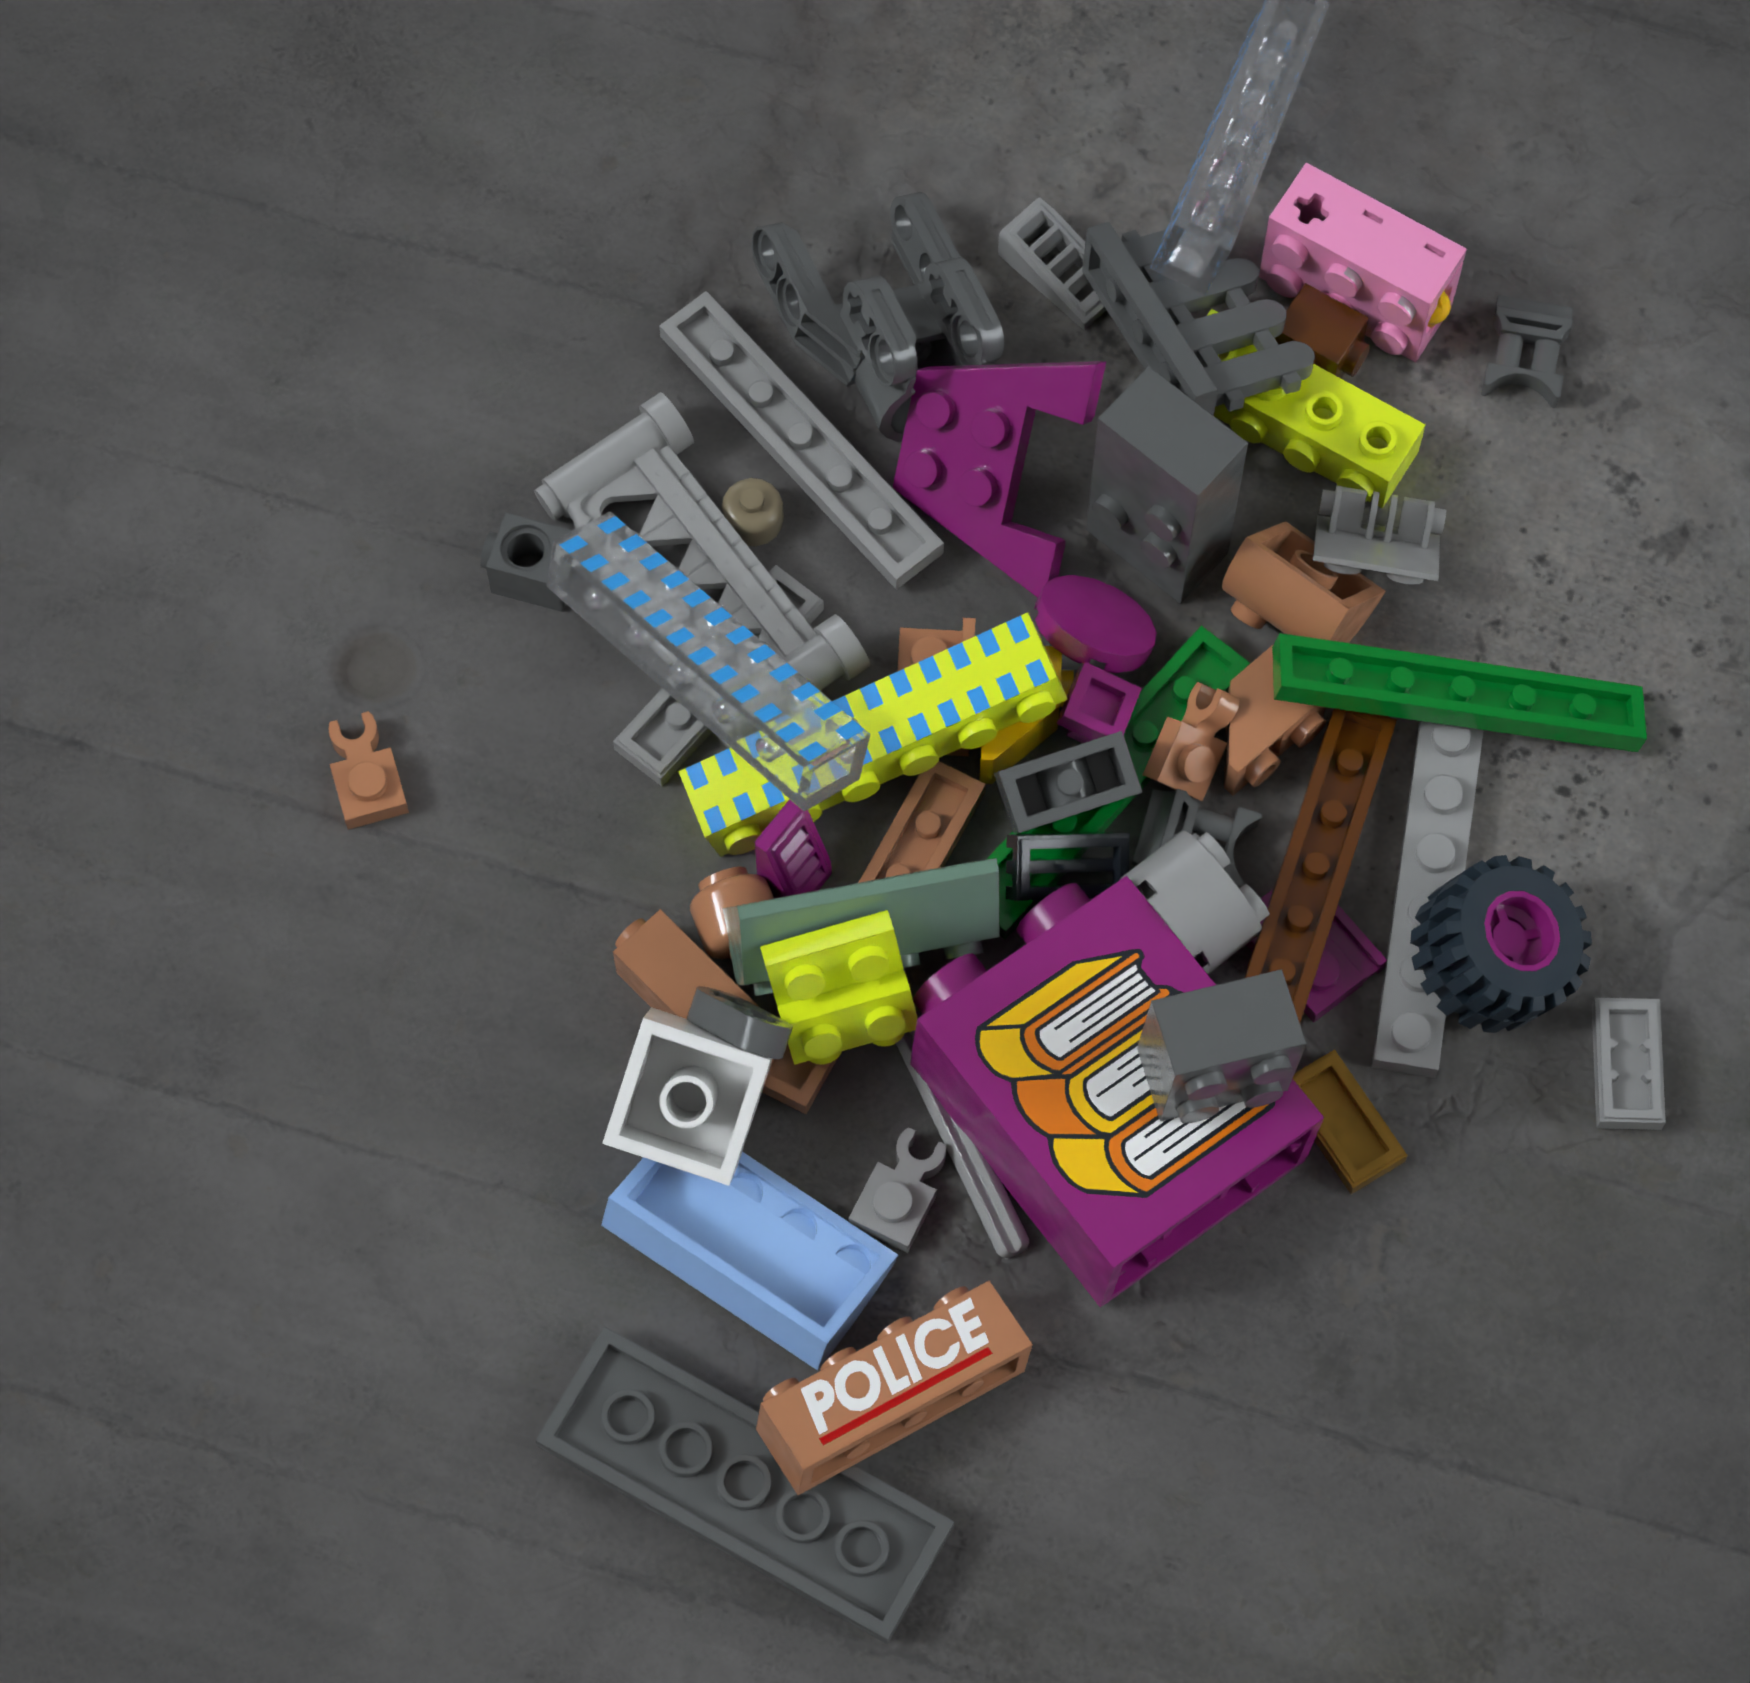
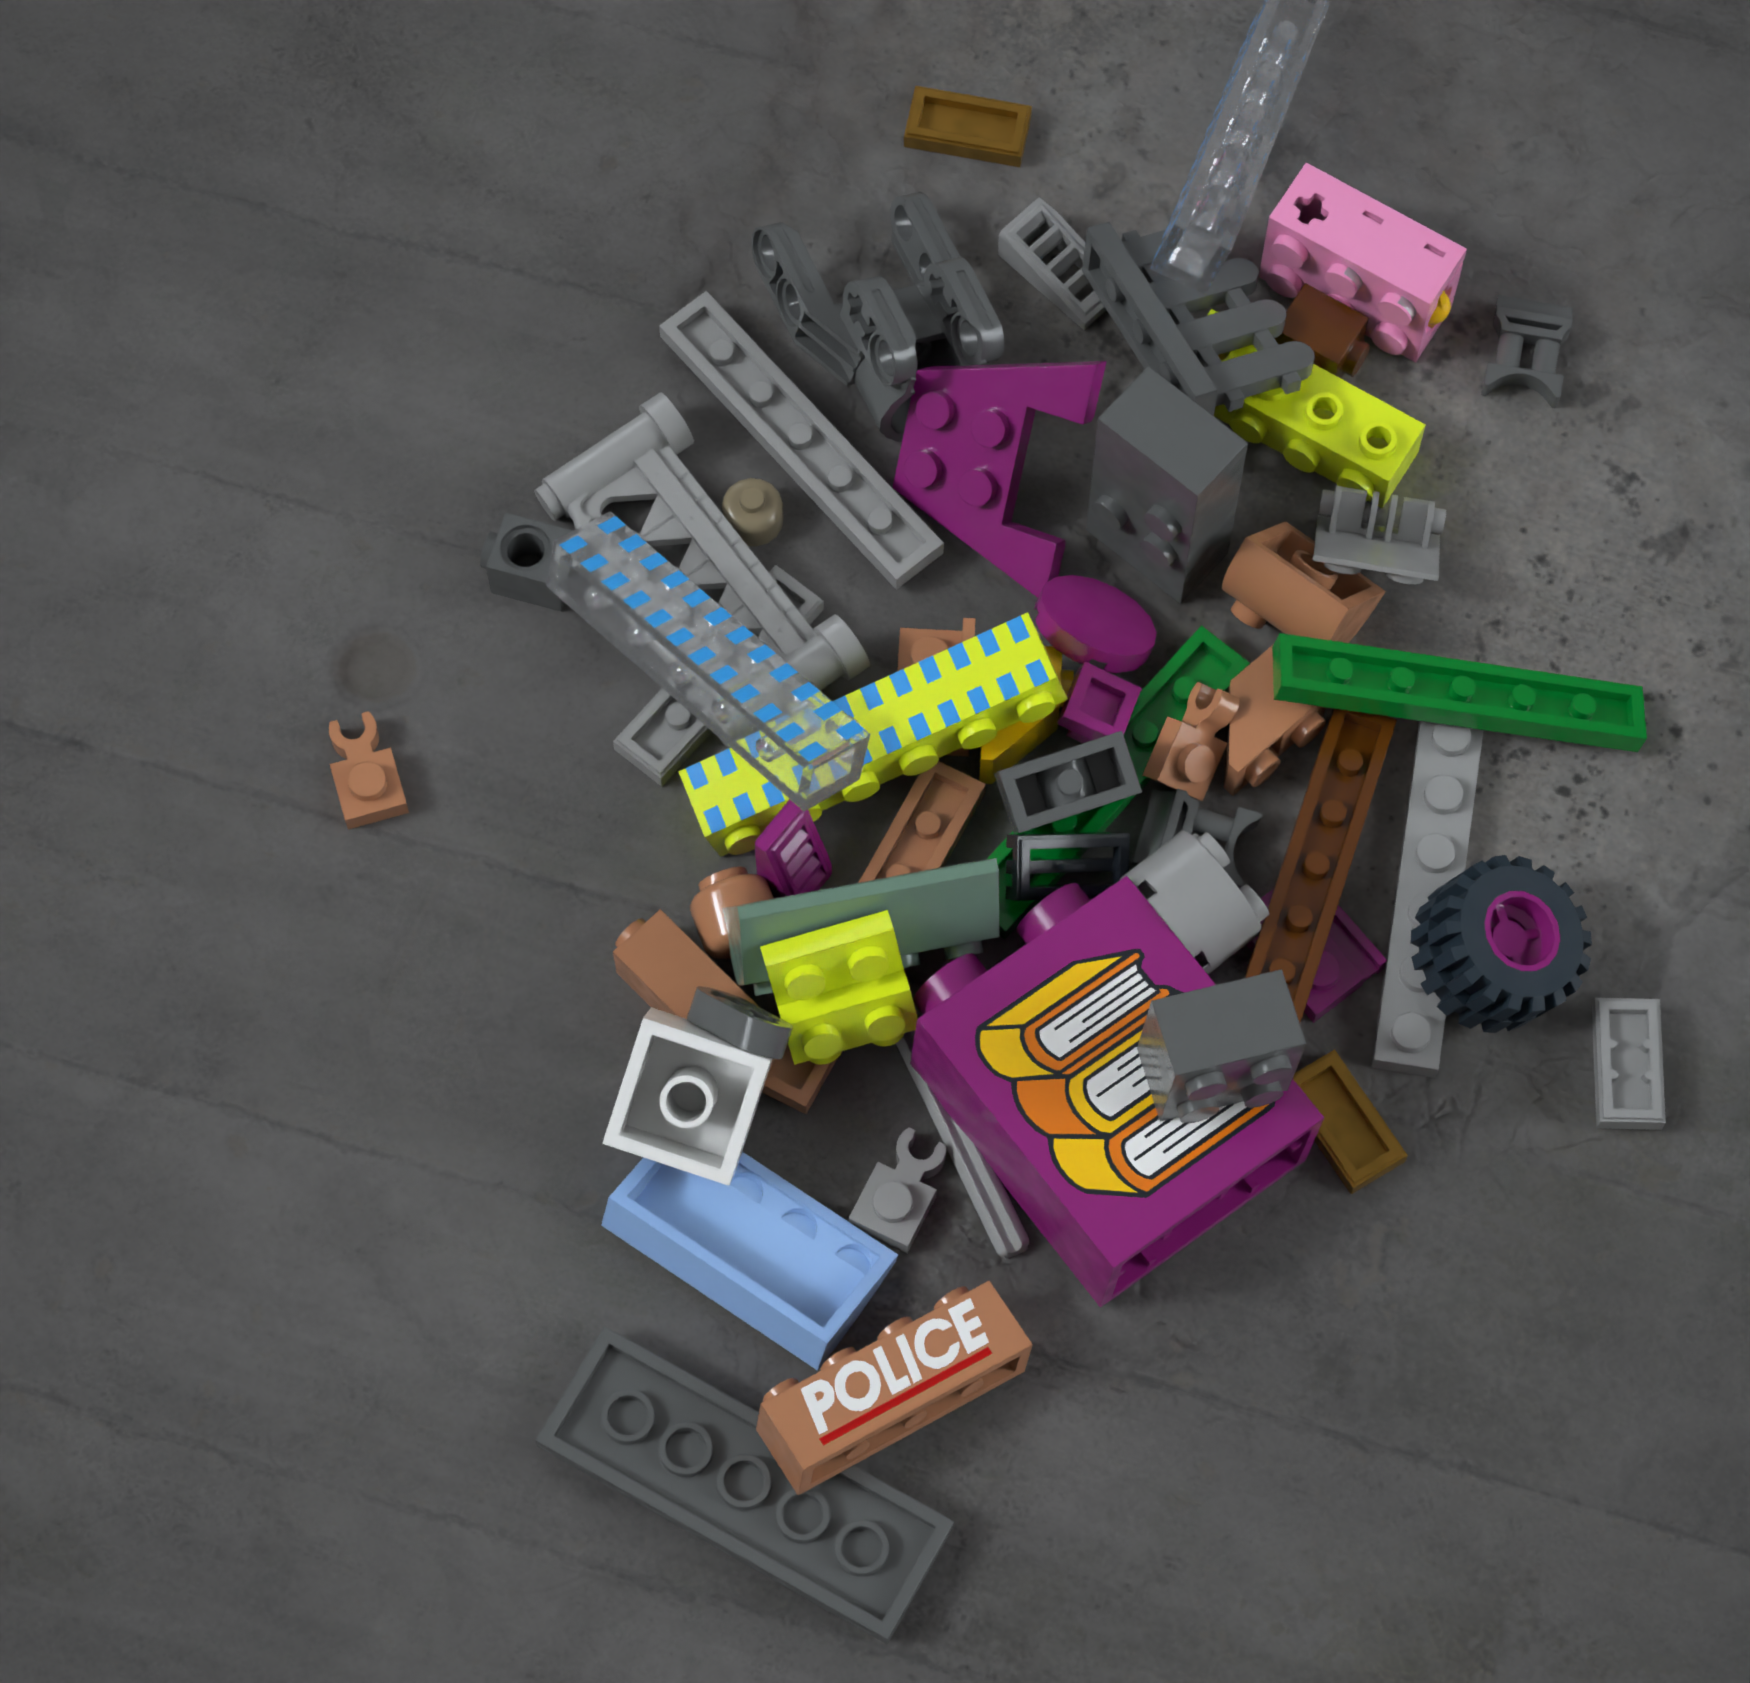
none -> pearl gold tile [904,85,1032,167]

